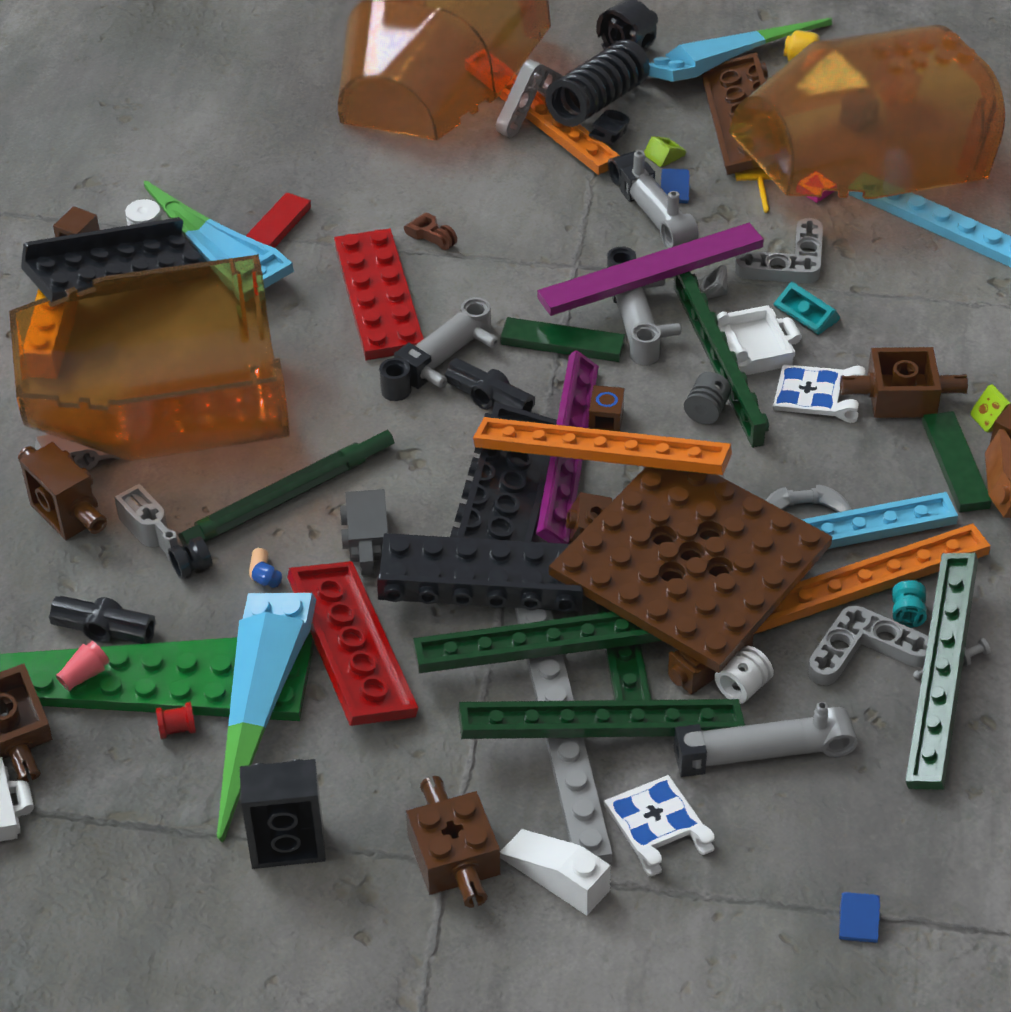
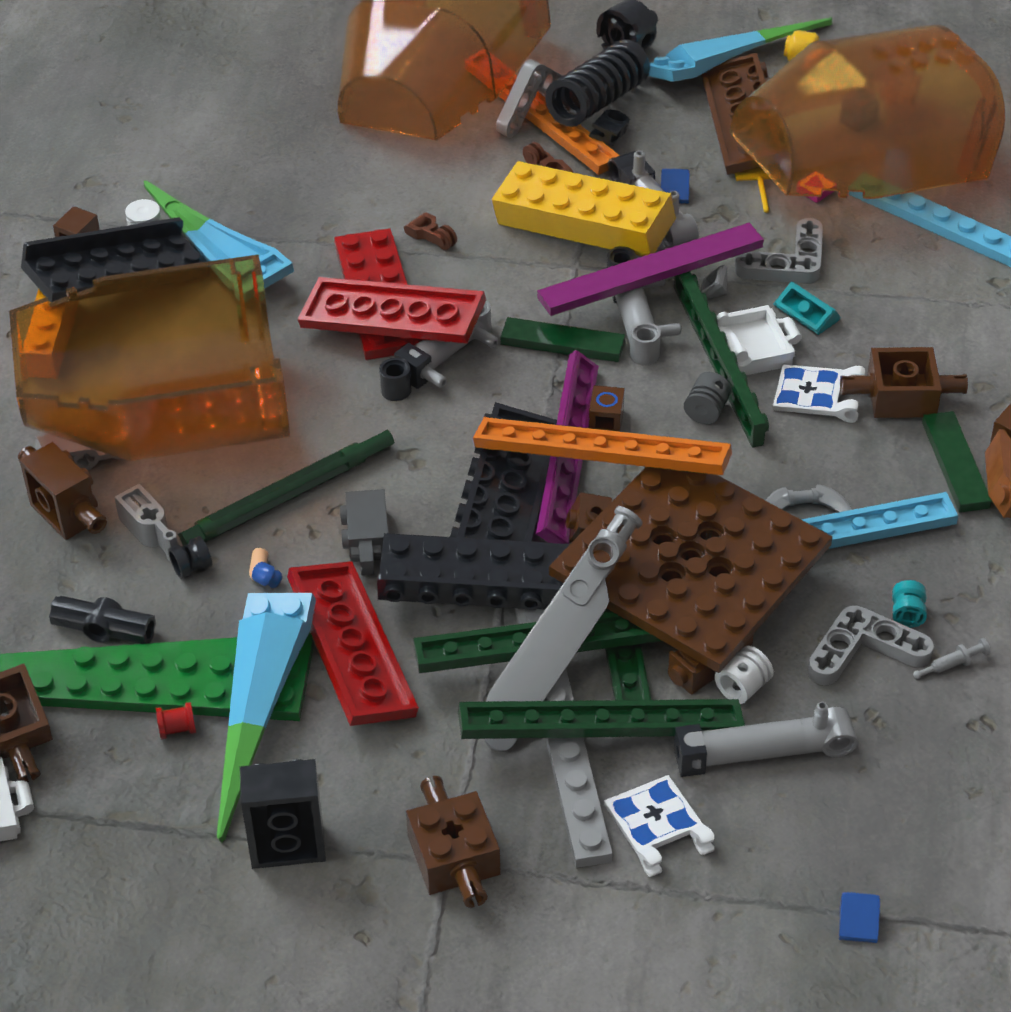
coral cone [56,641,110,691] -> none
red tile [246,192,311,248] -> none
black piece [445,358,535,412] -> none
white slope [500,829,611,915] -> none
lime slope [644,136,686,167] -> none
orange plate [754,523,991,634] -> none
plate [905,553,978,790] -> none
lime slope [970,384,1011,432] -> none
none -> red plate [297,277,486,344]
none -> light grey piece [485,506,643,752]
none -> yellow brick [491,161,676,257]
none -> copper piece [523,142,573,173]

